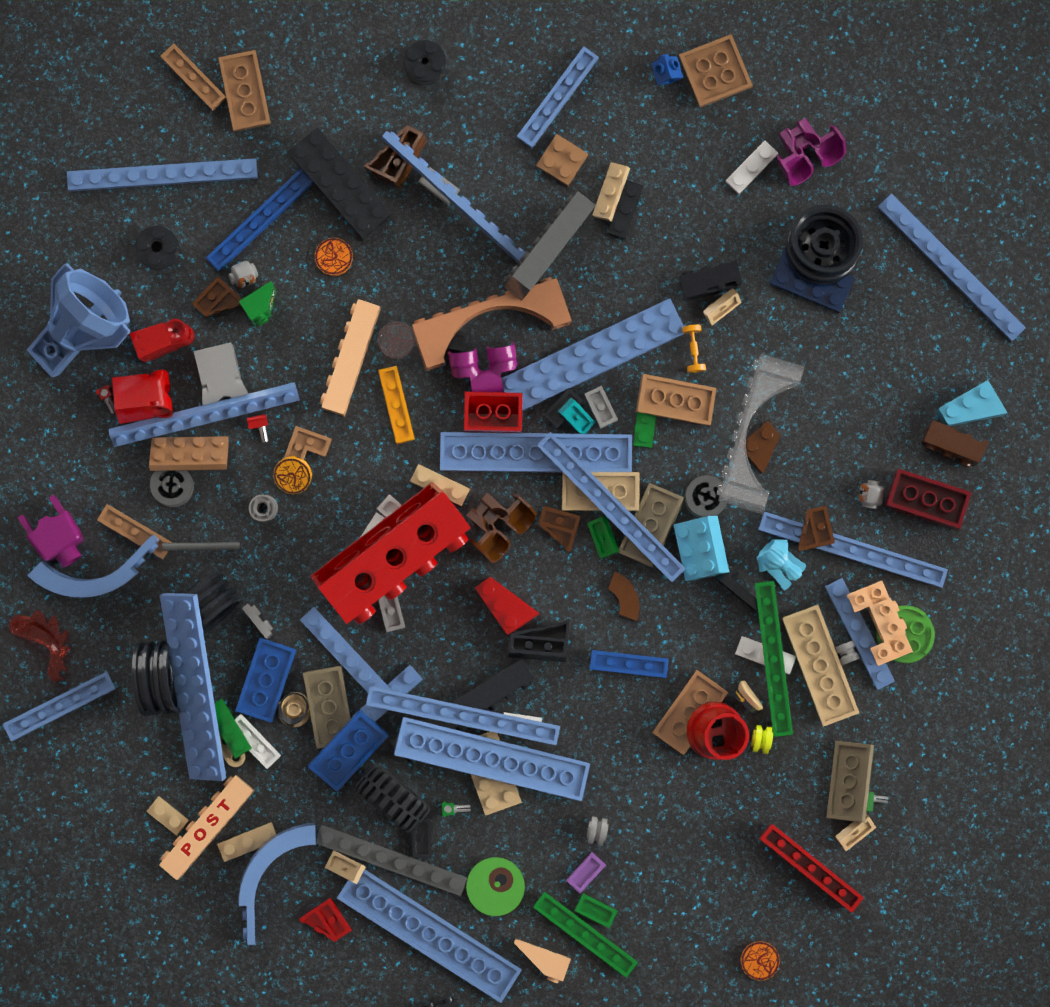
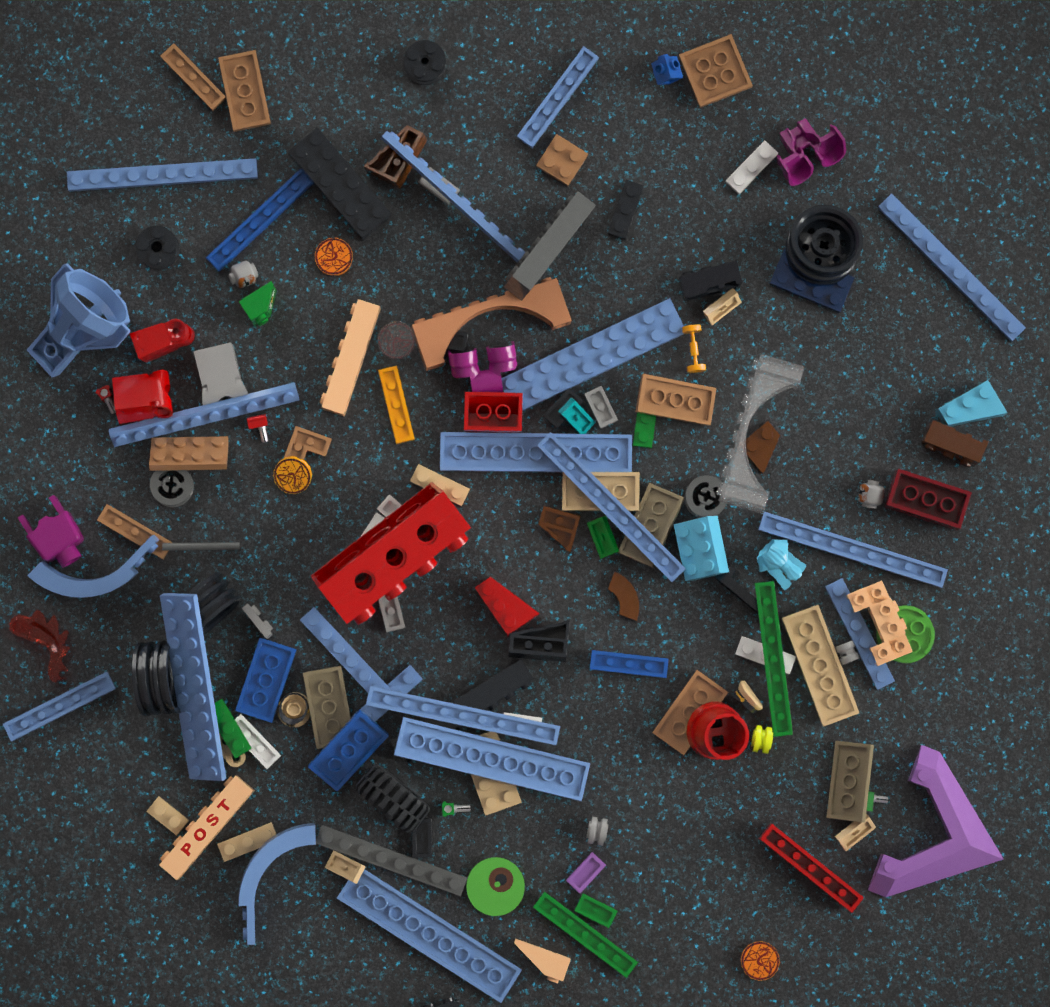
reddish brown wing [191,277,242,318] -> none
light grey wheel [249,495,278,522] -> none
red wing [299,898,352,942] -> none
reddish brown piece [467,493,537,563] -> none
tan plate [593,162,630,222] -> none
reddish brown wing [798,506,835,552] -> none
none -> medium lavender wedge [868,745,1003,897]

